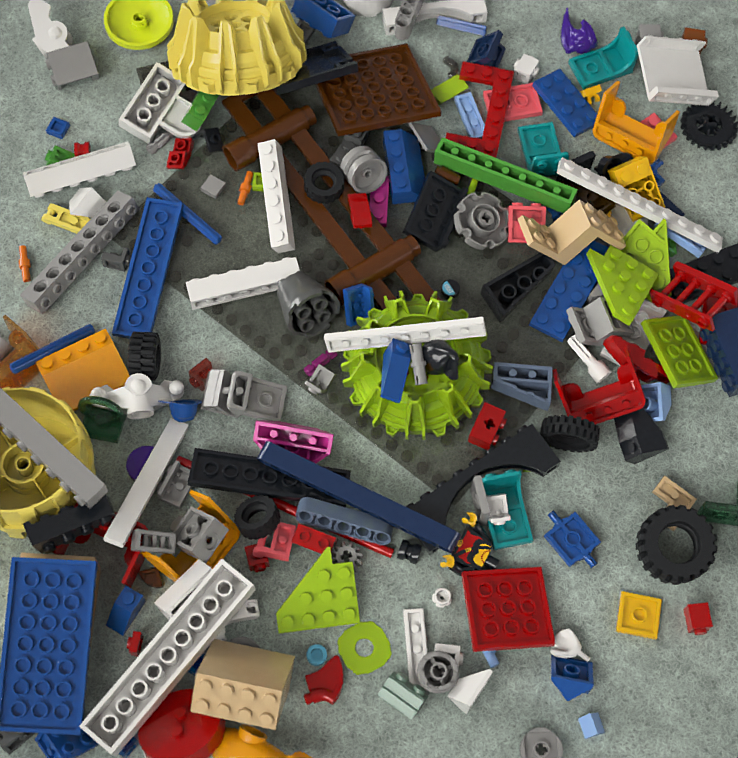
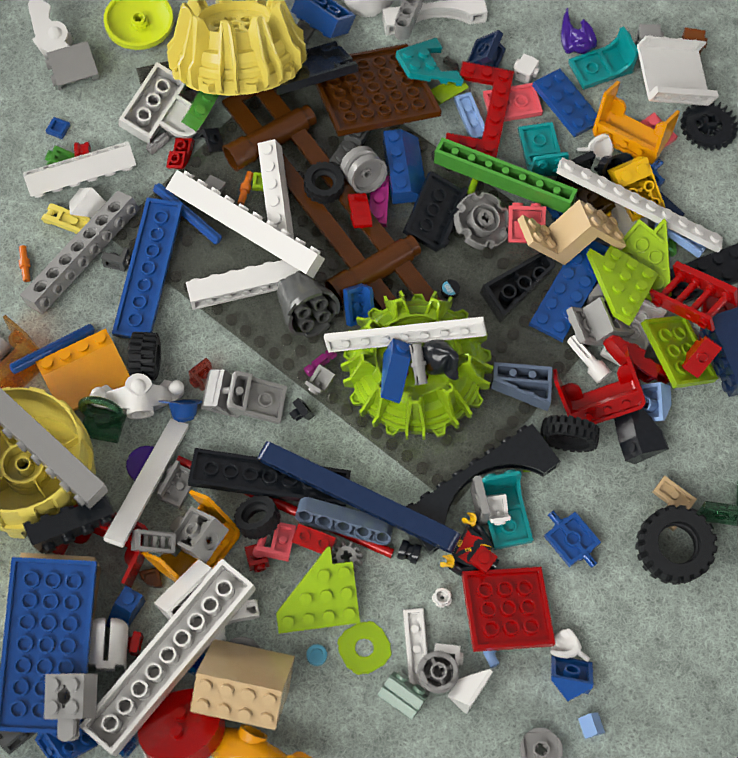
dark pink wedge [253,420,334,464] -> none
red arm [303,655,344,705] -> none
light grey piece [409,122,440,153] -> none
reddish brown cone [434,165,461,185] -> none
axle [437,15,487,36] -> none
red brick [468,402,507,450] -> none
yellow tile [579,84,602,105] -> none
yellow tile [616,591,662,640] -> none
red brick [684,602,713,635] -> none
none -> light grey brick [44,674,97,742]
none -> white cylinder [88,618,128,671]
none -> white brick [166,170,325,278]
none -> black tile [289,398,315,421]
none -> teal wing [395,38,464,86]
none -> red plate [469,545,498,574]
none -> white piece [577,134,613,160]
none -> red brick [682,335,722,378]

